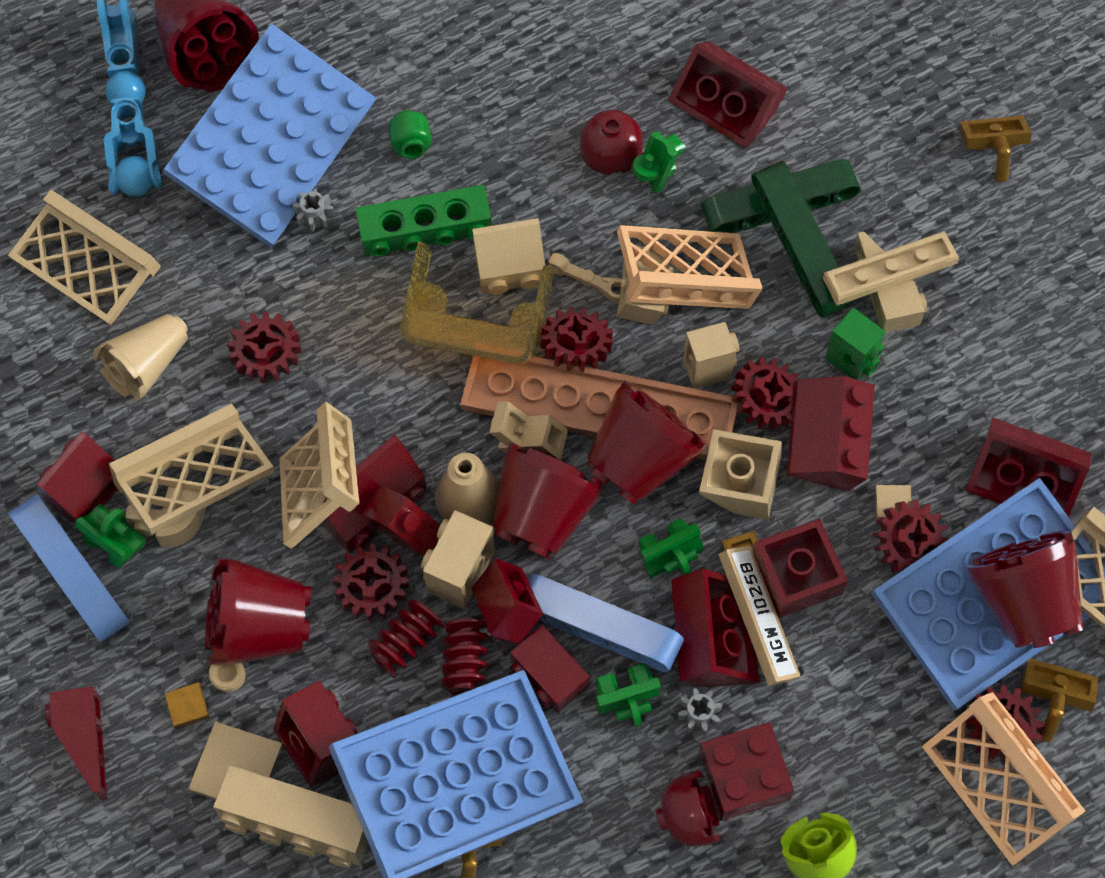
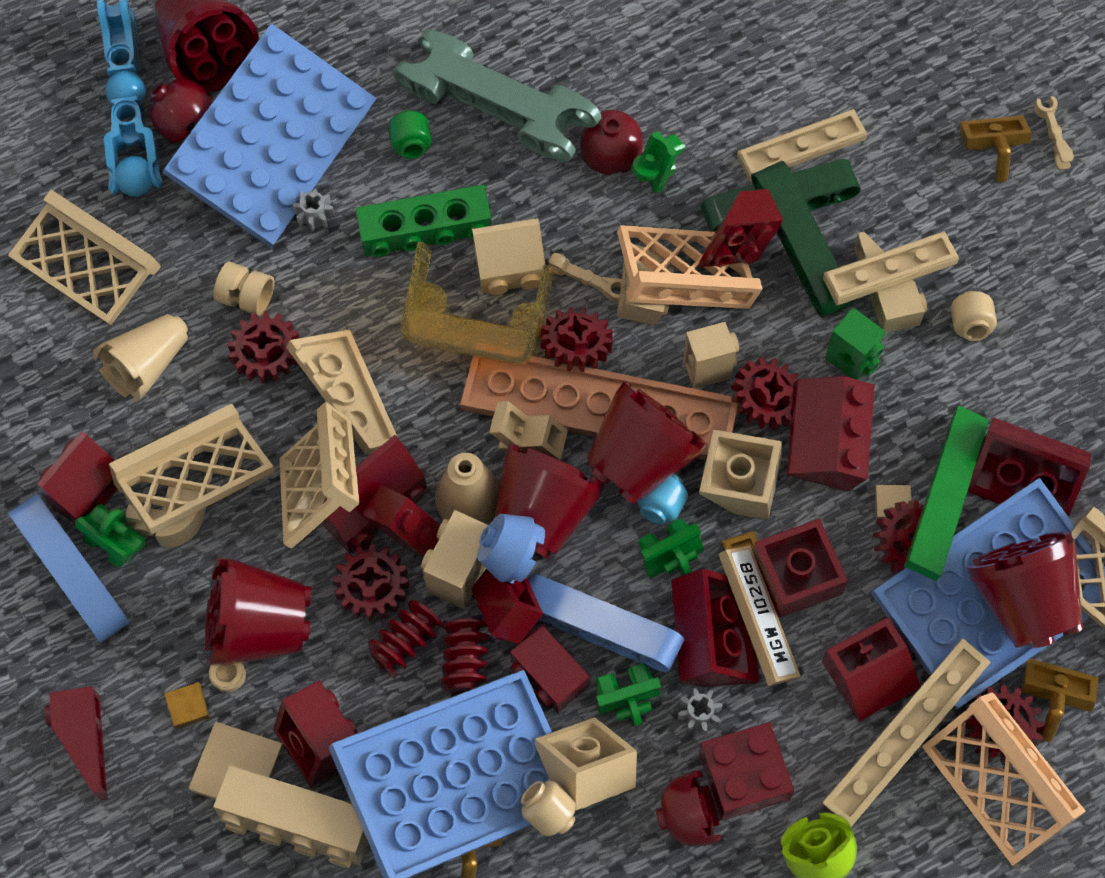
dark red slope [668,41,788,148] -> none
none -> dark red cylinder [150,78,212,144]
none -> tan wheel [214,261,274,317]
none -> tan wing [286,330,397,455]
none -> sand green piece [392,29,601,162]
none -> medium blue cone [478,514,545,584]
none -> tan head [521,780,576,836]
none -> tan slope [535,717,637,811]
none -> medium azure head [637,474,688,525]
none -> dark red slope [699,189,784,267]
none -> tan tile [737,109,868,182]
none -> dark red slope [822,617,920,722]
none -> tan plate [822,639,991,827]
none -> green tile [904,405,989,582]
none -> tan head [951,291,997,341]
none -> tan piece [1034,96,1074,170]

